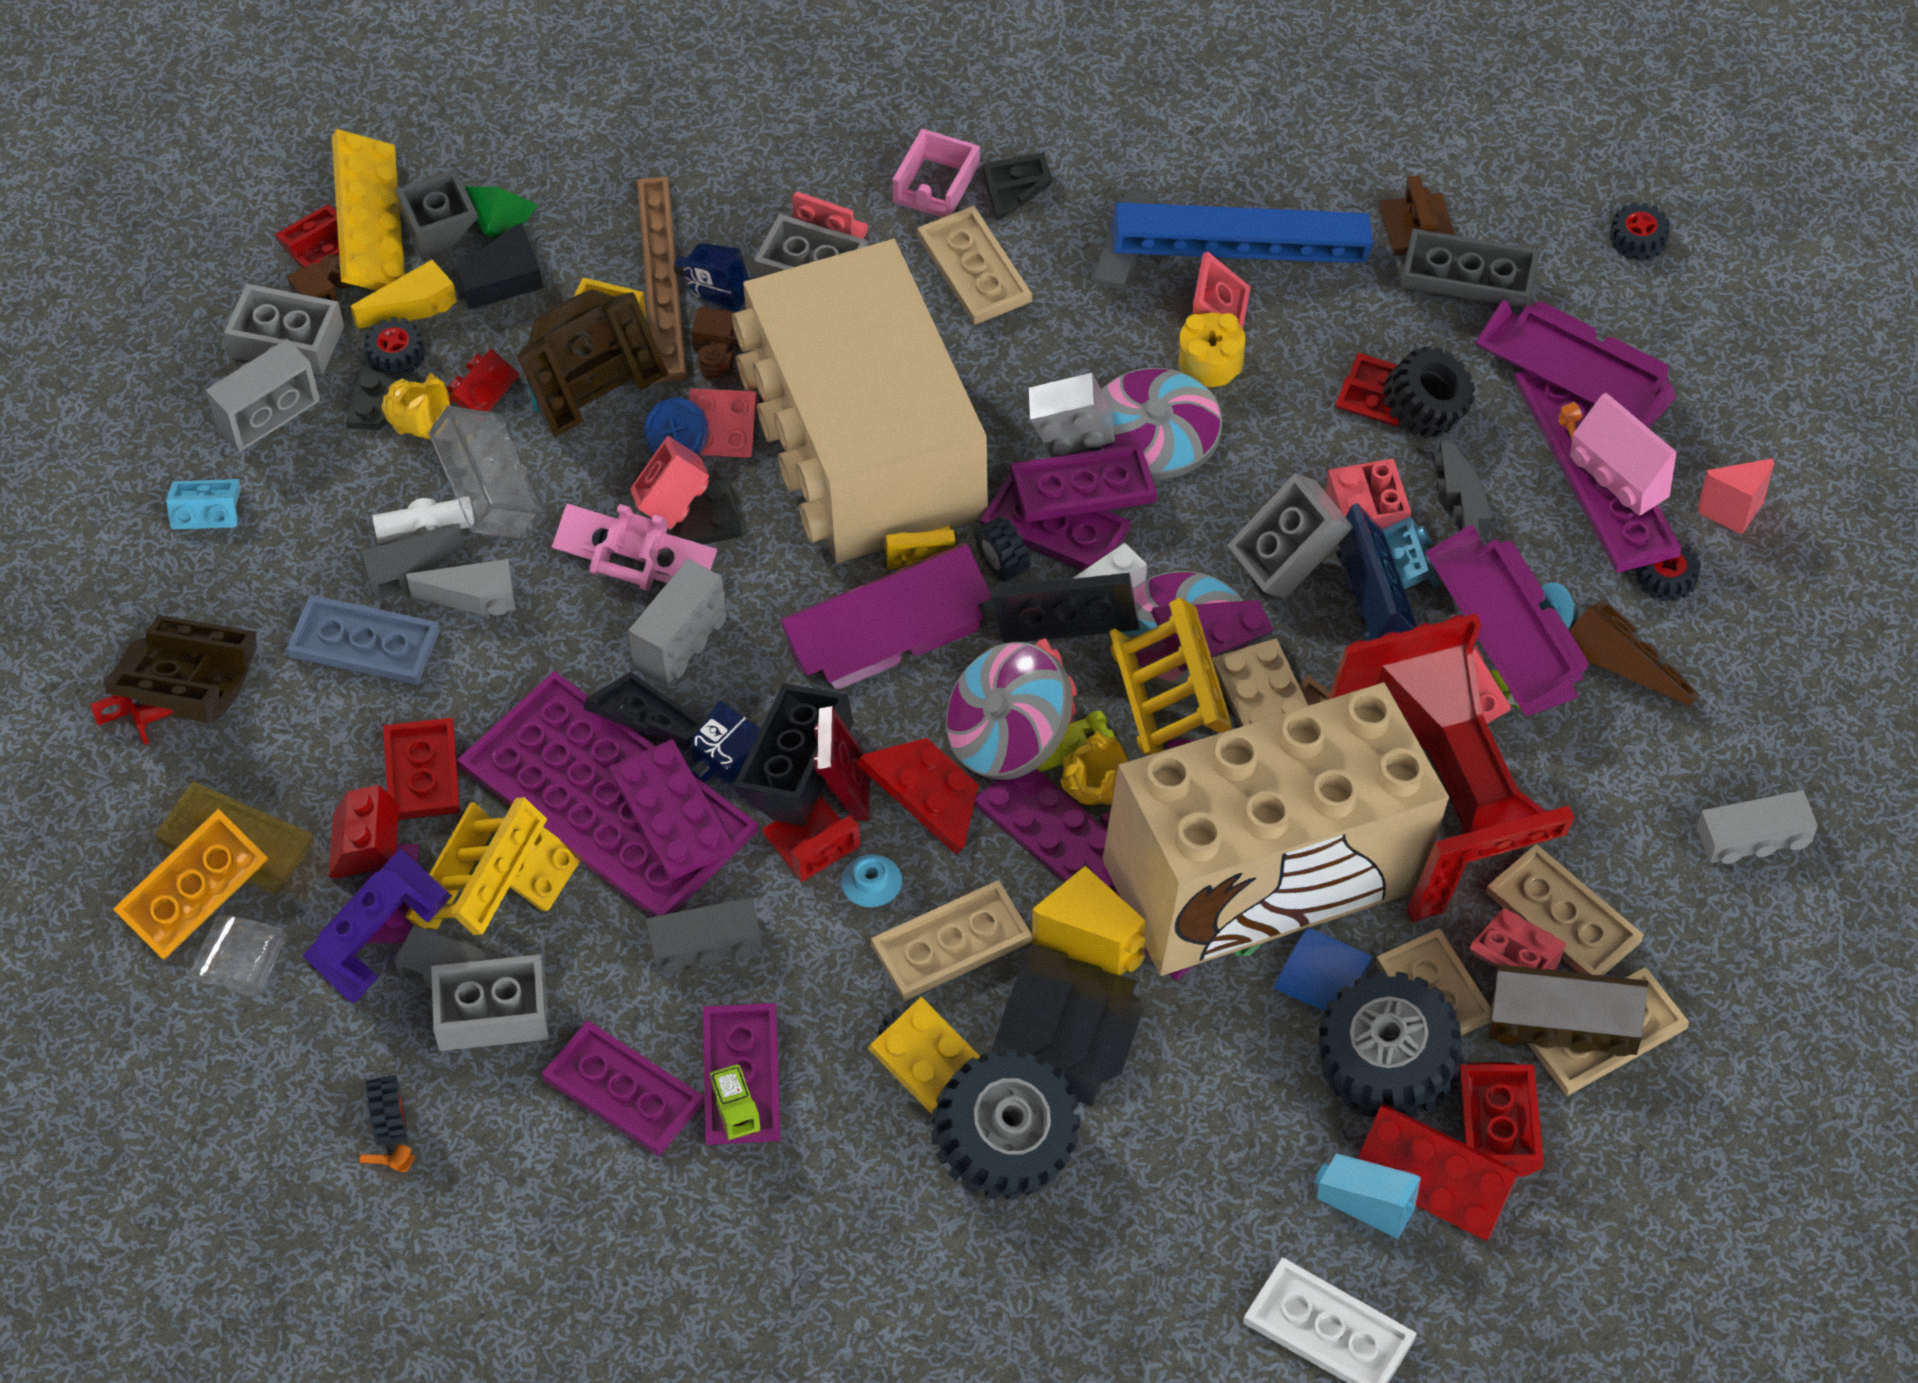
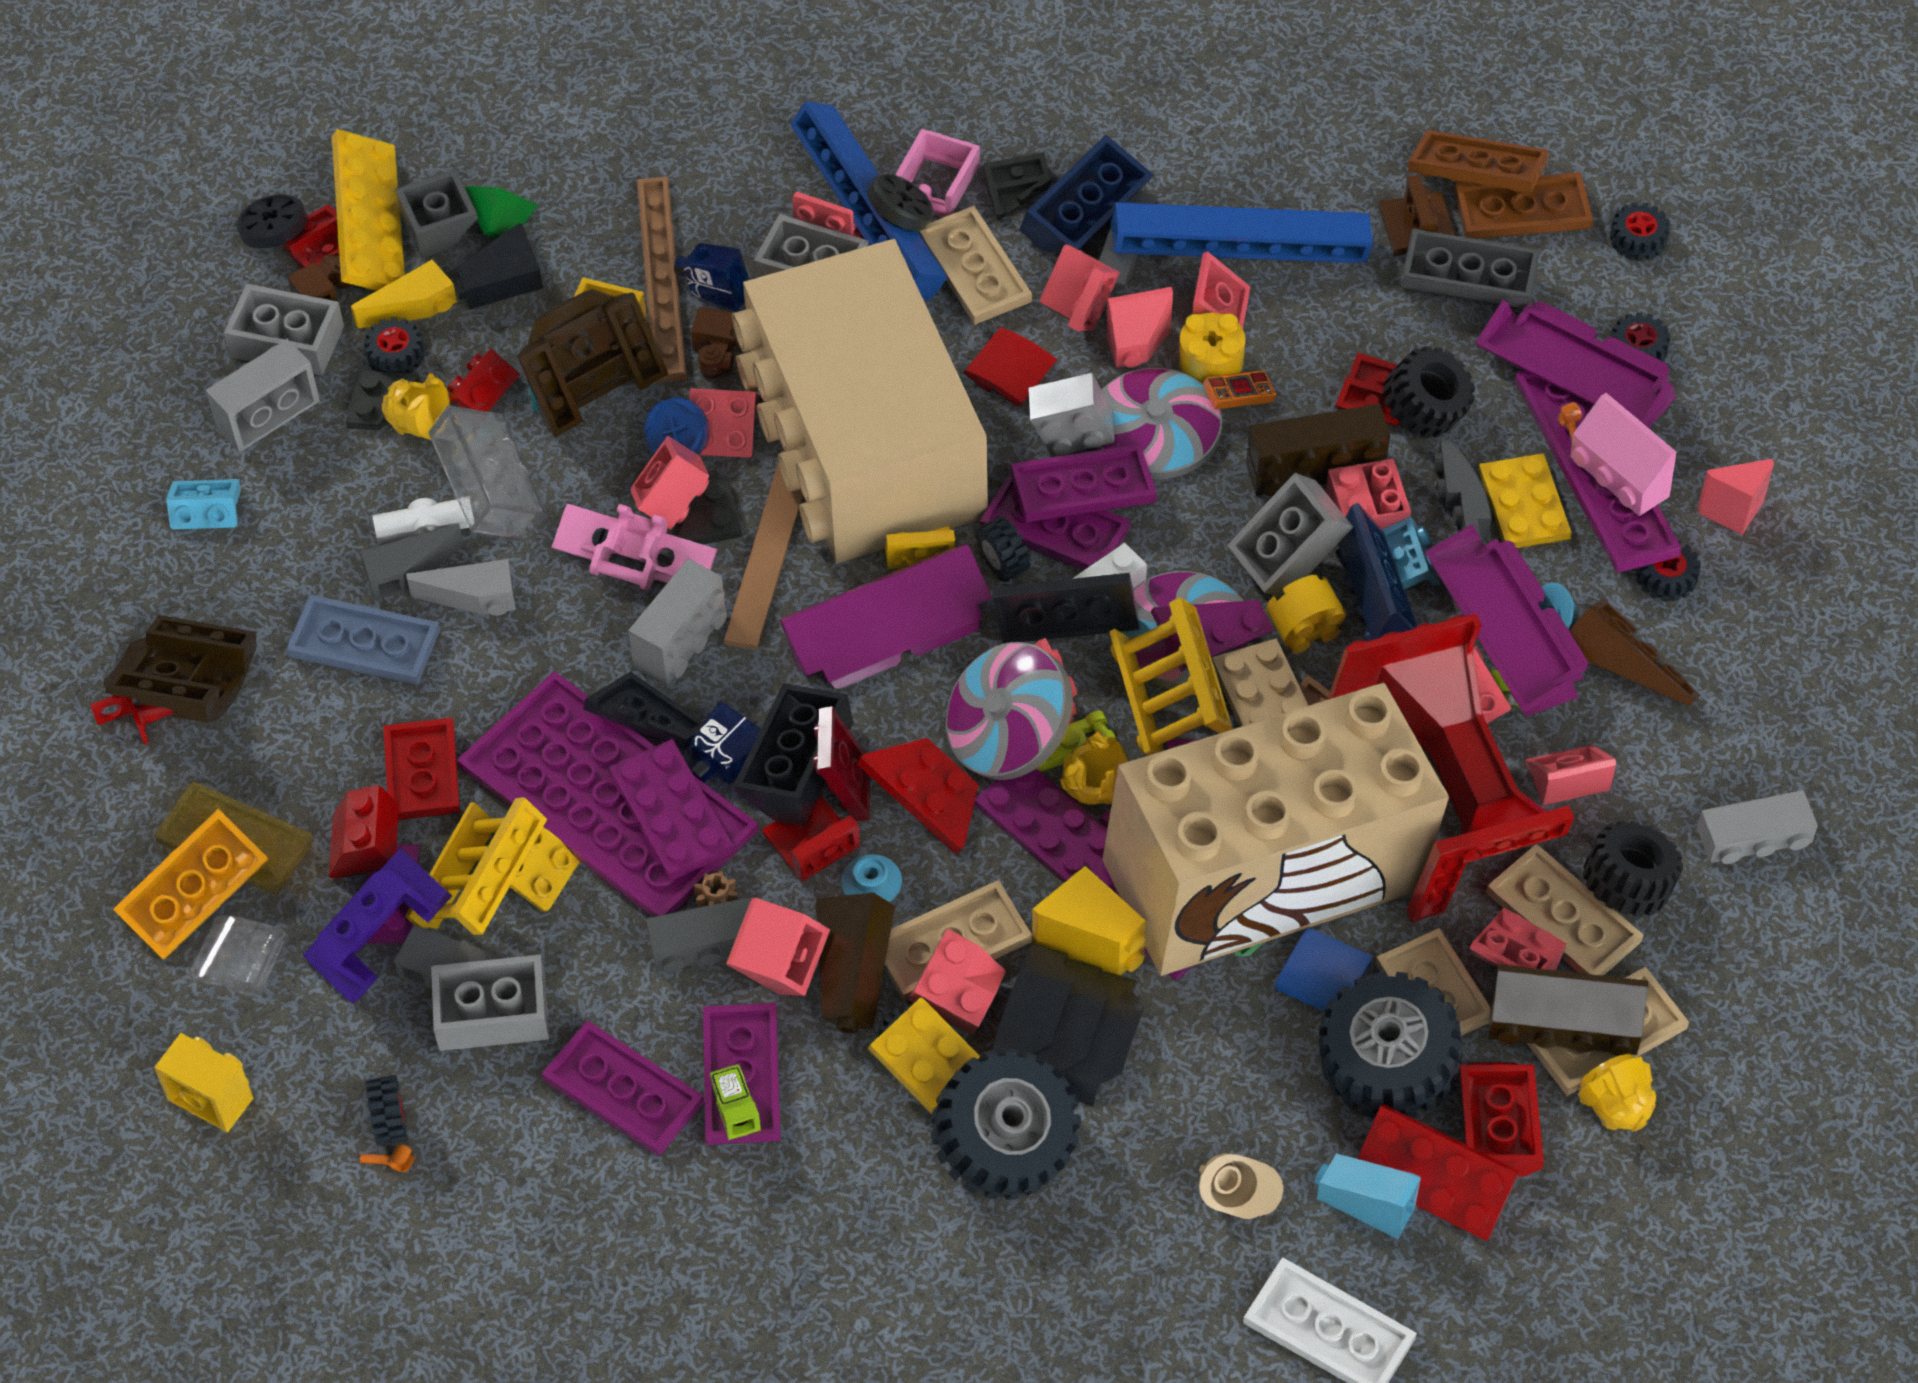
none -> yellow brick [154,1033,253,1133]
none -> black wheel [236,194,308,248]
none -> medium nougat gear [694,871,738,908]
none -> medium nougat tile [724,448,804,650]
none -> coral slope [726,898,830,996]
none -> blue brick [790,101,948,300]
none -> dark brown slope [816,892,895,1034]
none -> pearl dark grey wheel [867,174,934,231]
none -> coral slope [908,928,1006,1034]
none -> red slope [963,327,1057,407]
none -> dark blue slope [1019,135,1154,253]
none -> coral bracket [1040,245,1120,332]
none -> coral slope [1106,287,1173,368]
none -> tan piece [1198,1153,1283,1219]
none -> tile [1203,370,1277,409]
none -> dark brown piece [1246,404,1390,496]
none -> yellow brick [1266,575,1346,654]
none -> dark orange plate [1408,130,1549,192]
none -> dark orange plate [1454,172,1593,239]
none -> yellow plate [1478,453,1572,548]
none -> coral slope [1525,744,1616,805]
none -> yellow helmet [1578,1054,1656,1132]
none -> black tyre [1583,821,1683,917]
none -> black wheel [1611,312,1671,362]

